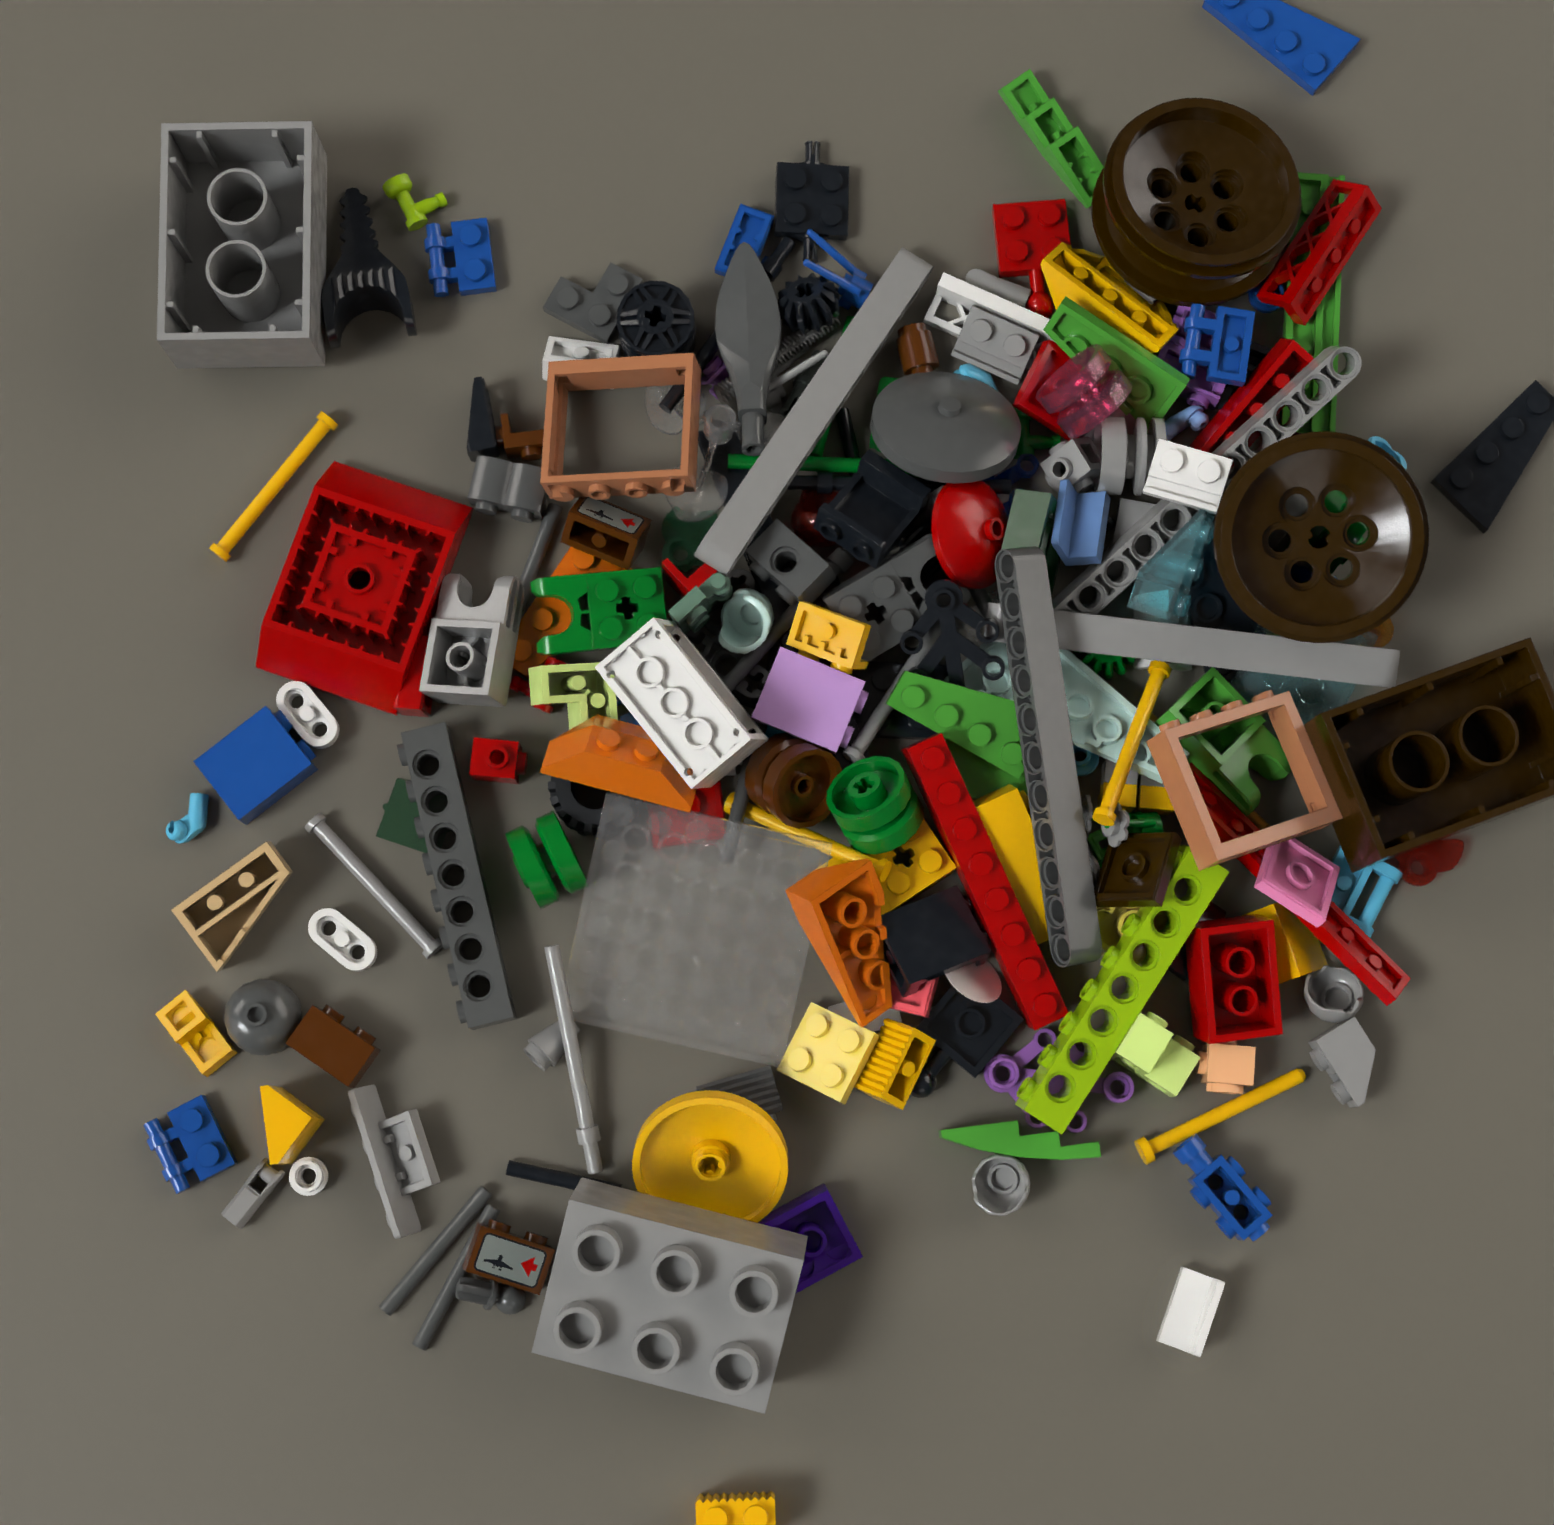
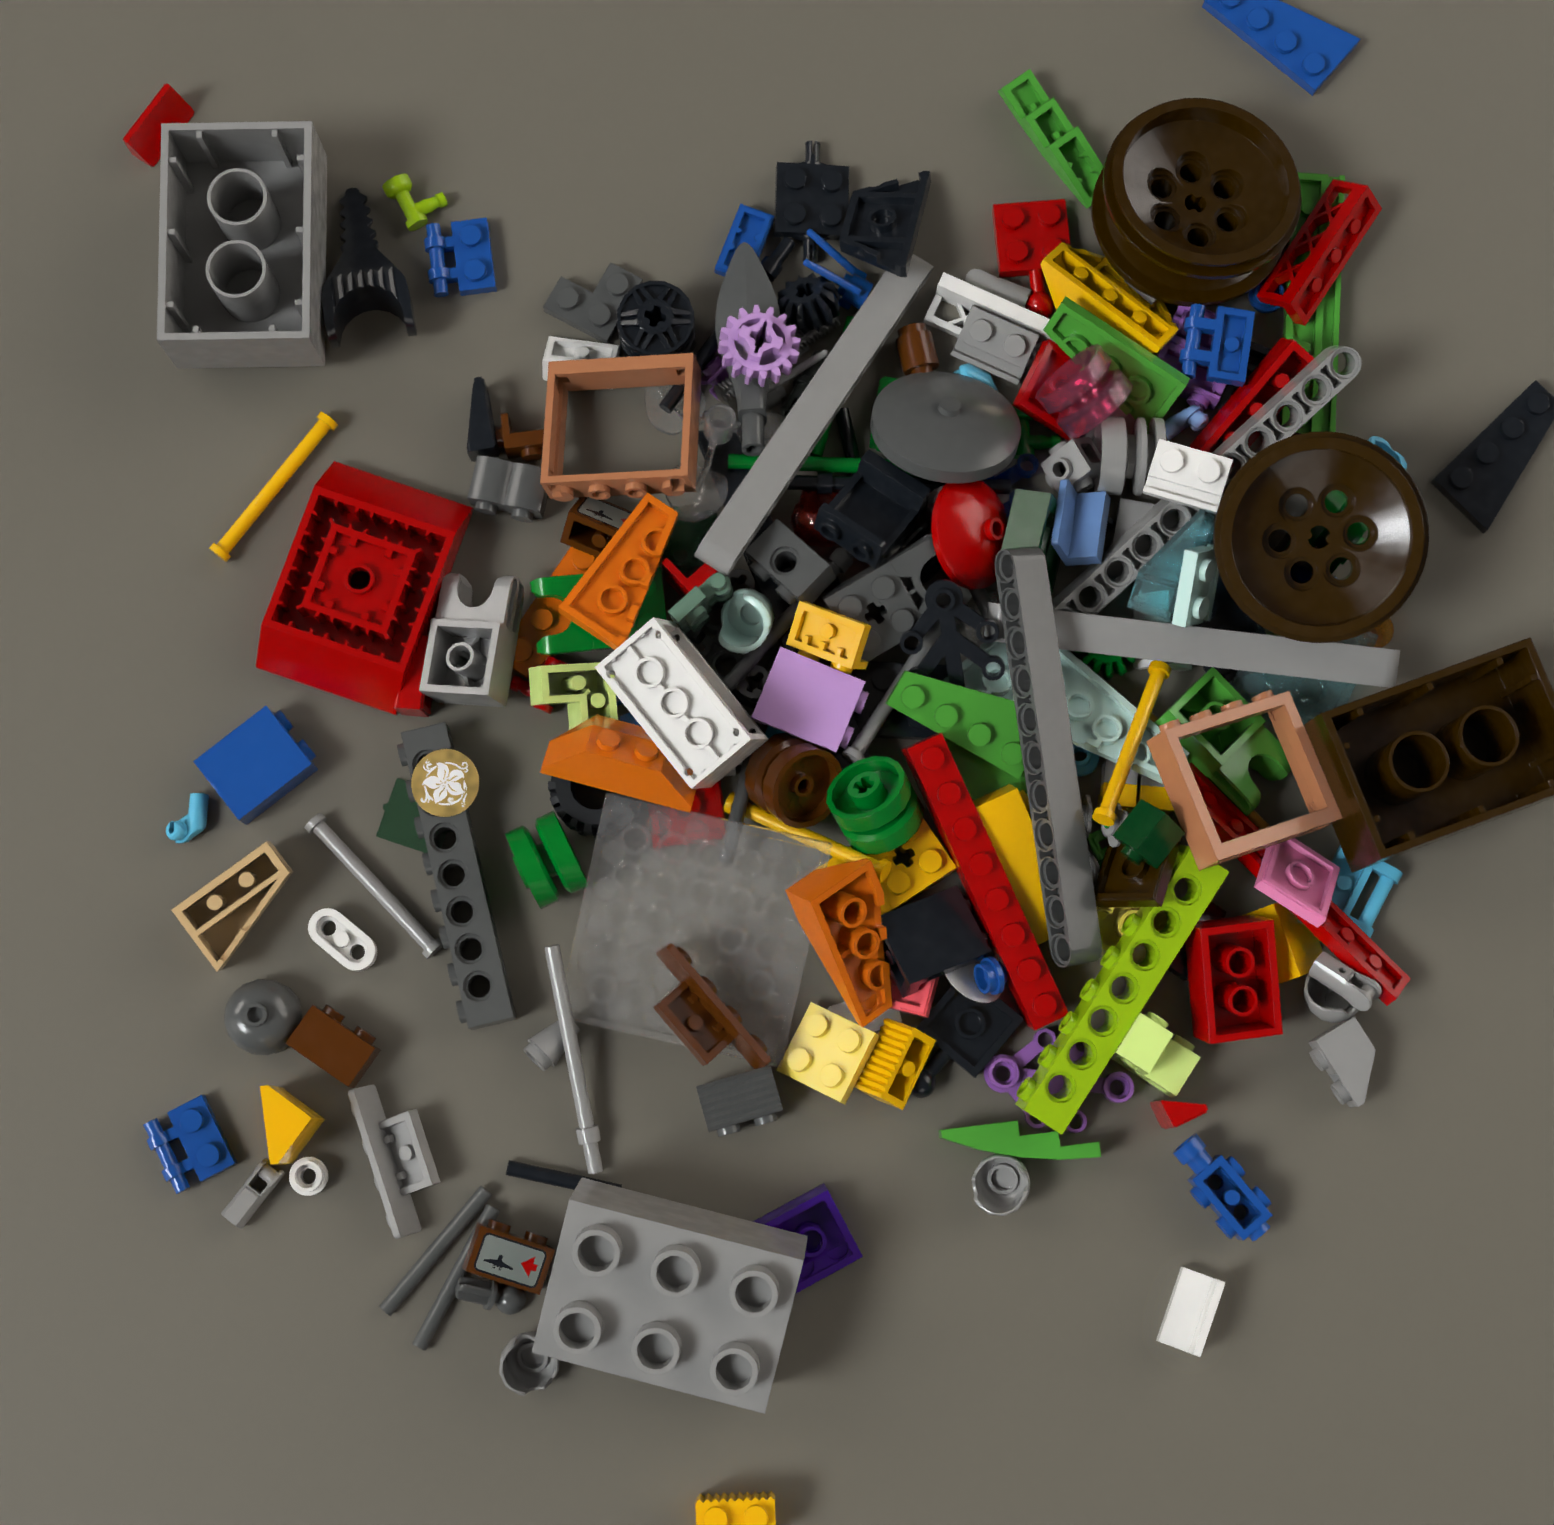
yellow slope [155,990,237,1077] -> none
white plate [276,681,340,749] -> none
red brick [469,737,528,784] -> none
dark grey bar [520,503,563,611] -> none
yellow dish [632,1090,788,1223] -> none
yellow bar [1134,1068,1306,1165] -> none
light nougat brick [1195,1041,1256,1094] -> none
clear red plate [1394,839,1464,887] -> none
none -> red slope [123,83,195,167]
none -> pearl gold sticker [411,749,479,817]
none -> light grey hair [499,1332,560,1396]
none -> orange wing [559,492,678,650]
none -> reddish brown bracket [653,943,772,1069]
none -> lavender gear [718,305,801,387]
none -> black wing [839,171,931,277]
none -> blue plate [974,956,1007,995]
none -> dark green brick [1112,799,1185,869]
none -> red slope [1149,1100,1208,1129]
none -> light aqua plate [1172,544,1219,628]
none -> light grey bar [1308,951,1382,1011]

